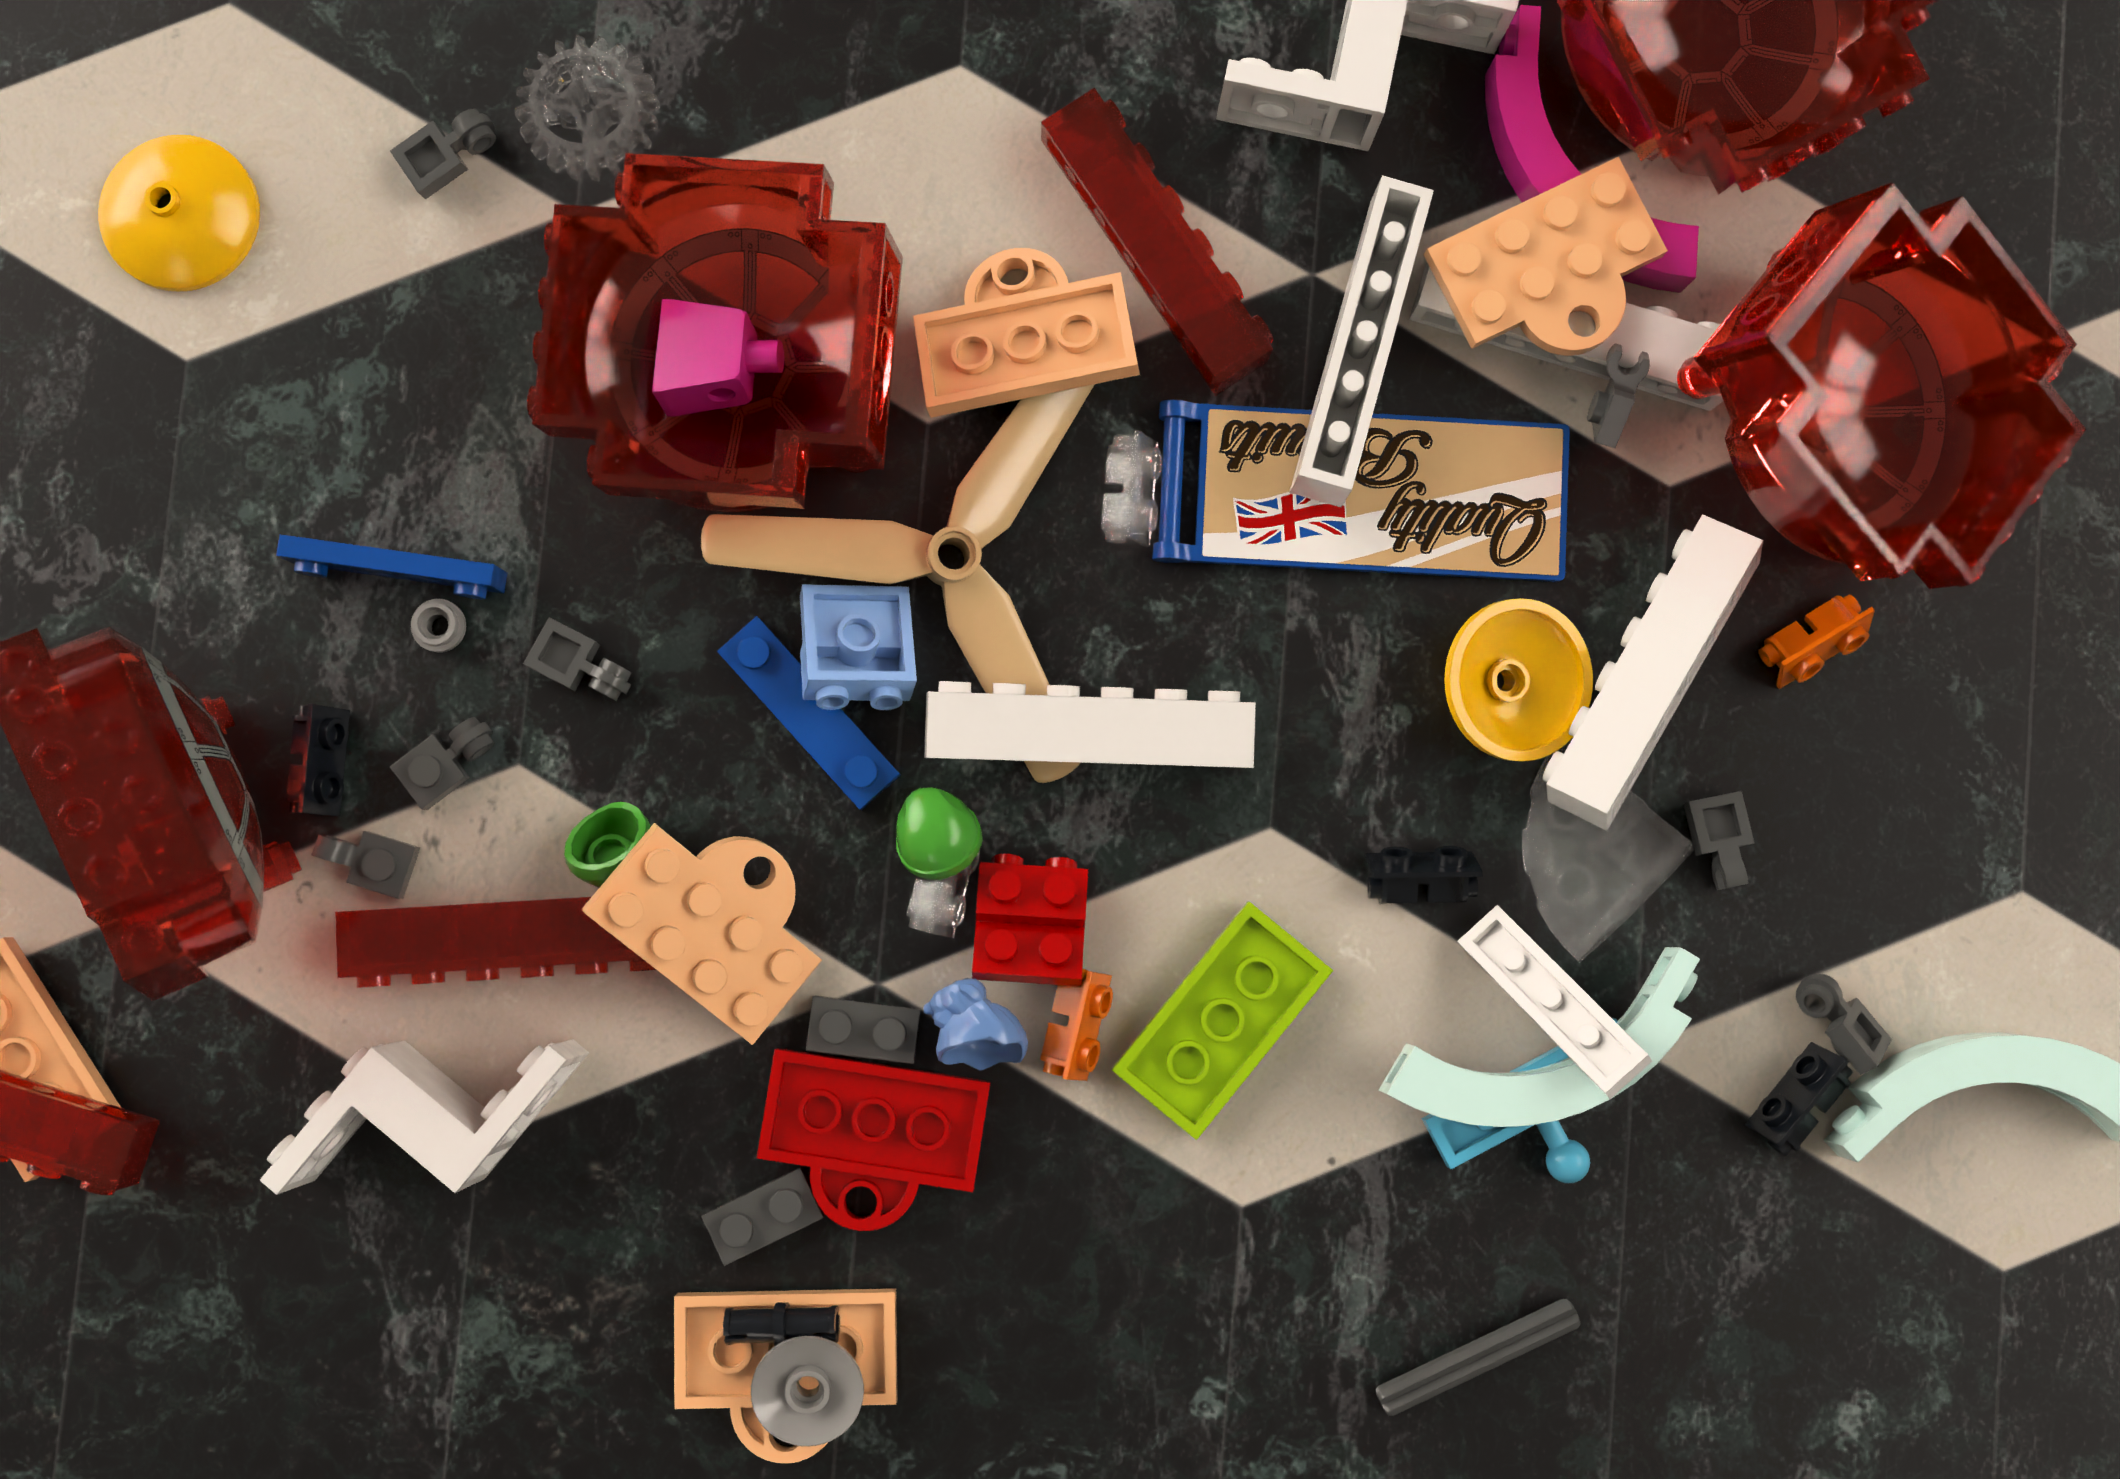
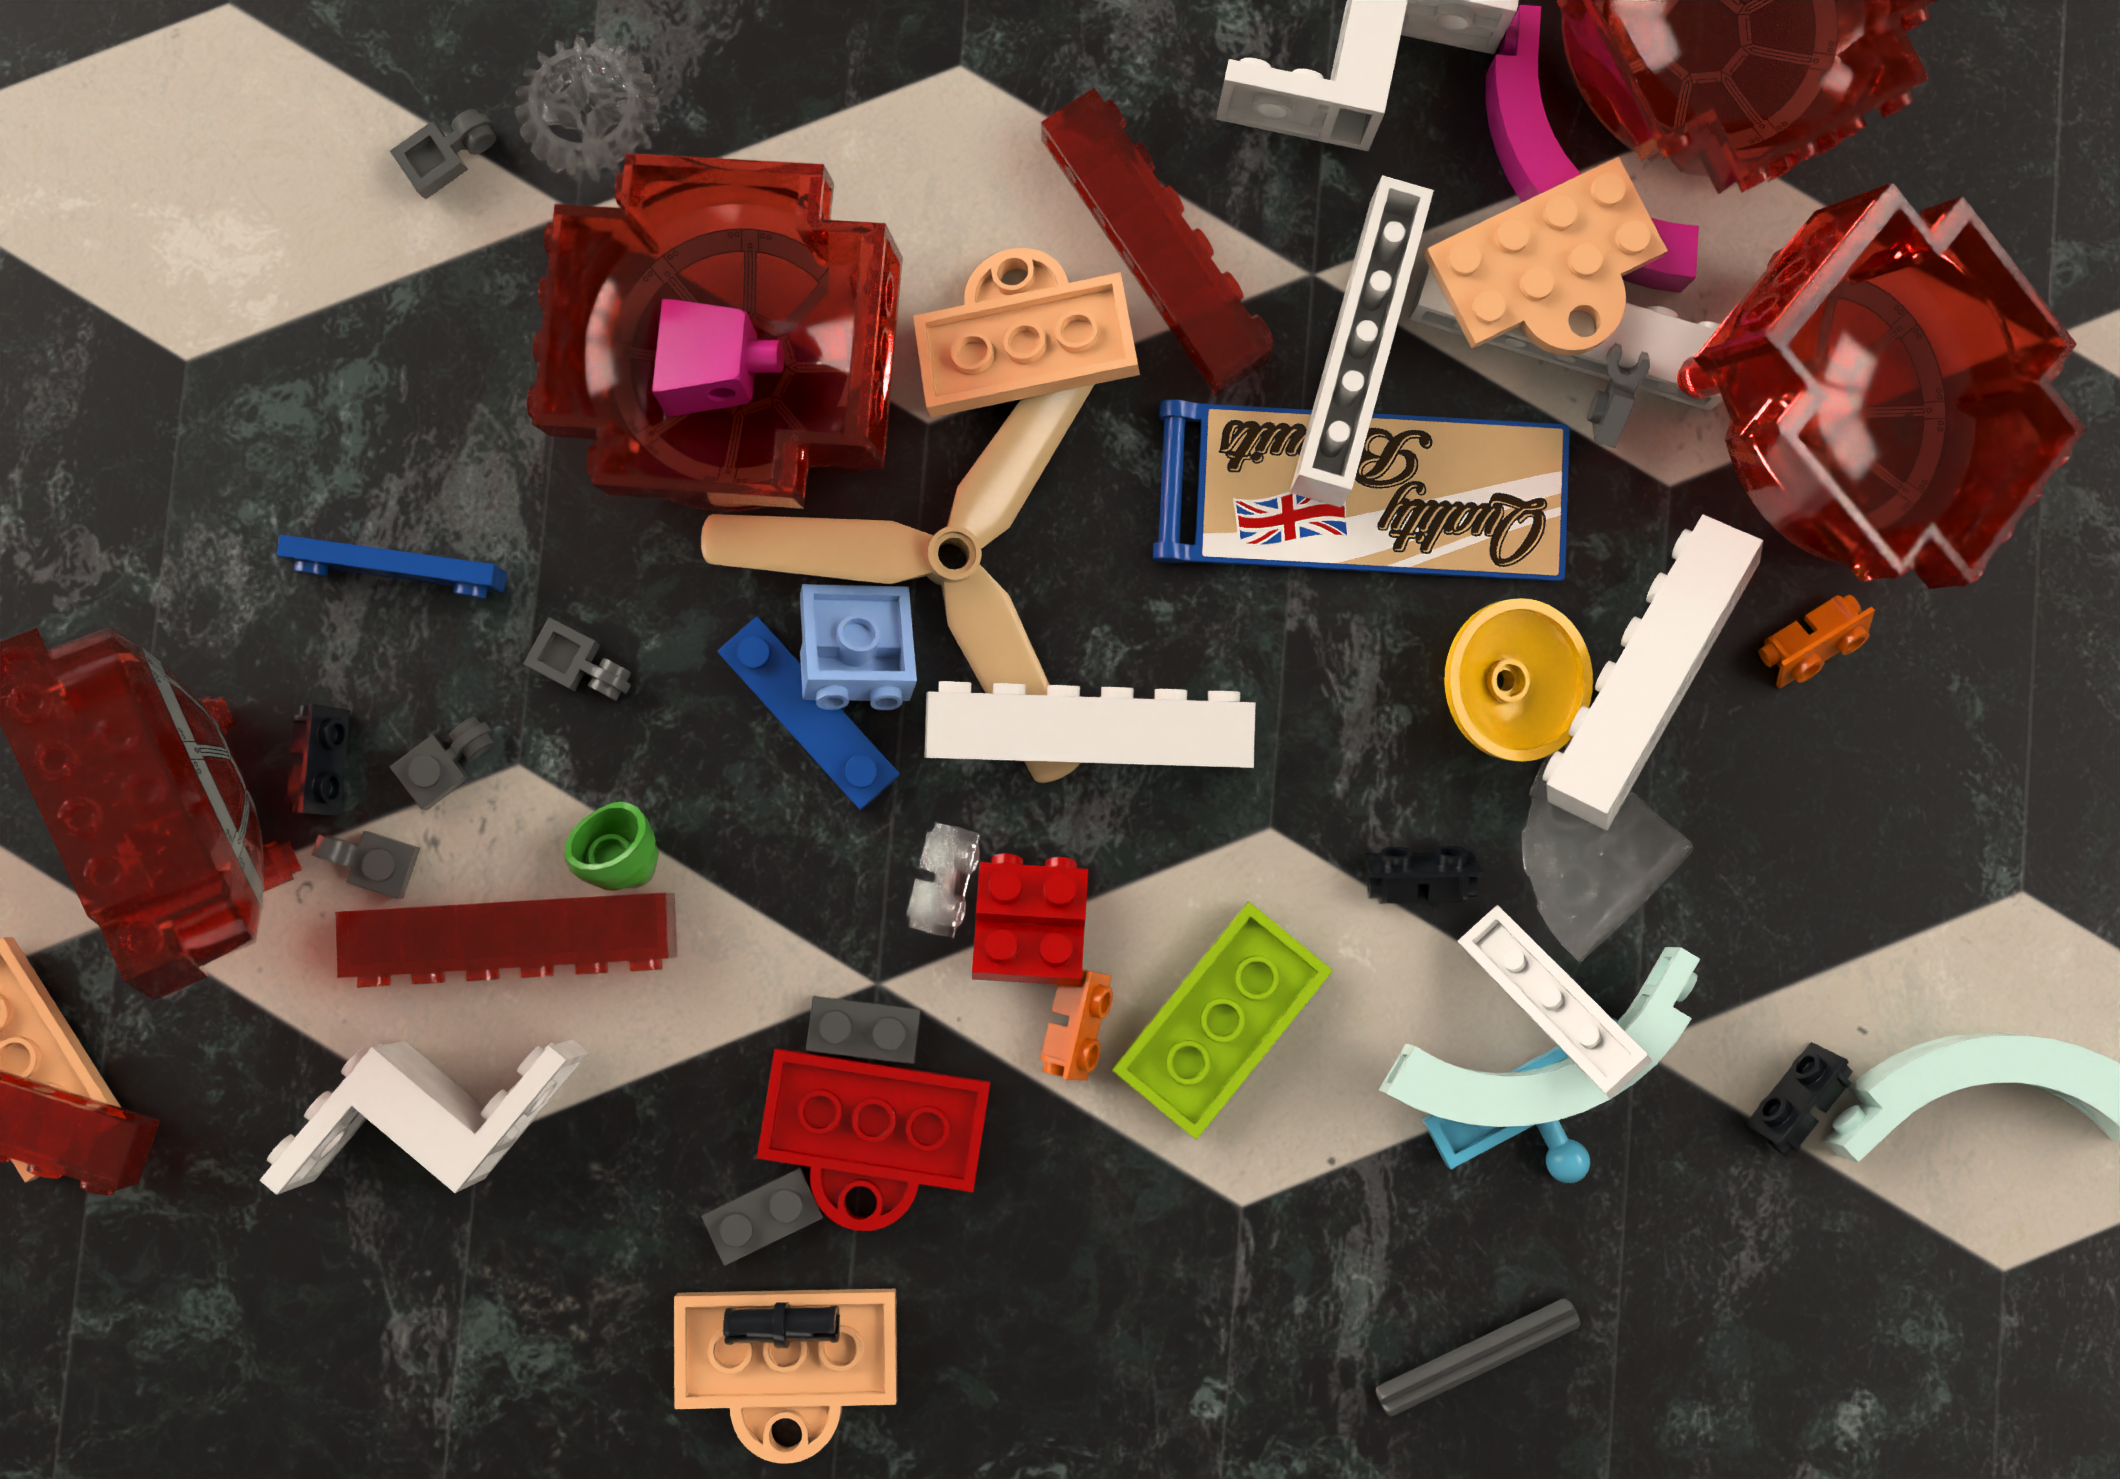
yellow dish [98,135,260,292] -> none
light grey plate [411,599,466,653] -> none
light nougat plate [581,823,822,1045] -> none
light grey dish [751,1336,864,1446] -> none
bright green hat [896,787,983,880] -> none
medium blue hair [923,978,1028,1071] -> none
clear hinge [1101,430,1162,547] -> none
dark grey plate [1683,791,1755,890] -> none
dark grey plate [1796,974,1892,1075] -> none

